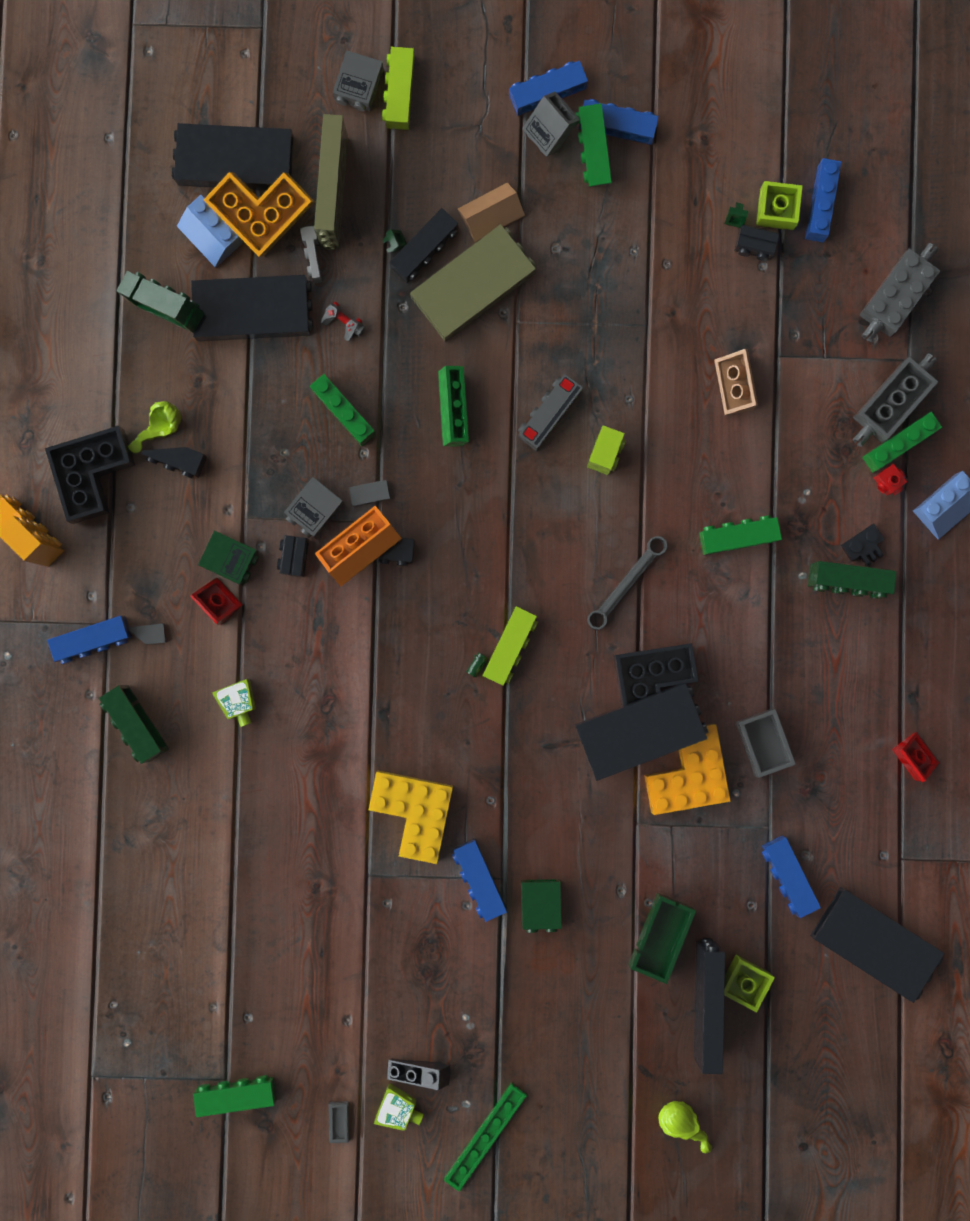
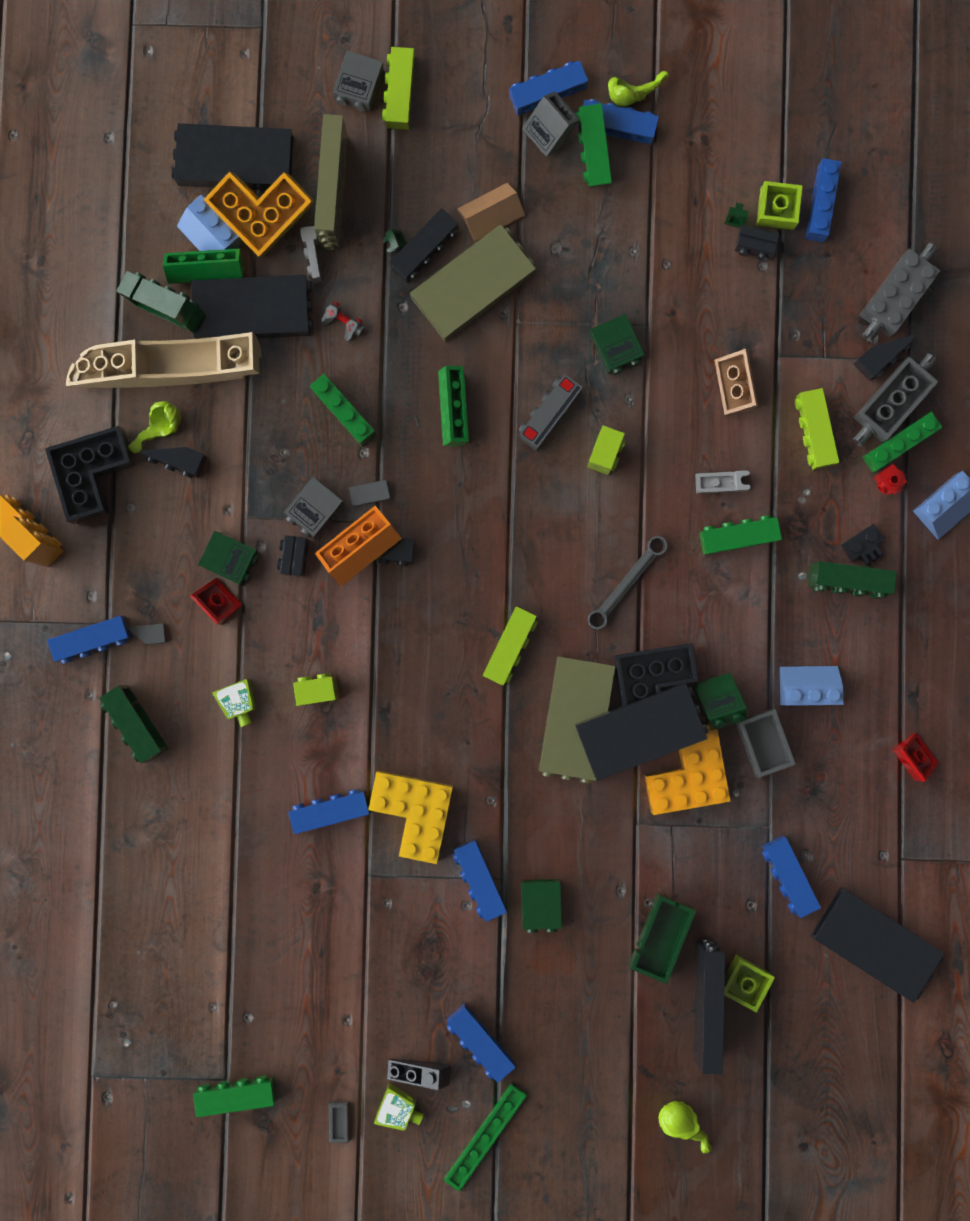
dark green pin [466,652,488,678] -> none
none -> tan slope [66,332,262,388]
none -> green brick [162,248,245,284]
none -> blue brick [288,788,371,834]
none -> lime brick [293,673,339,706]
none -> blue brick [447,1003,516,1083]
none -> olive brick [539,657,615,784]
none -> dark green brick [589,314,644,375]
none -> lime hair [608,71,669,107]
none -> dark green brick [694,673,747,731]
none -> light grey plate [695,470,750,494]
none -> medium blue slope [780,666,843,705]
none -> lime brick [795,388,839,470]
none -> black slope [853,335,915,380]

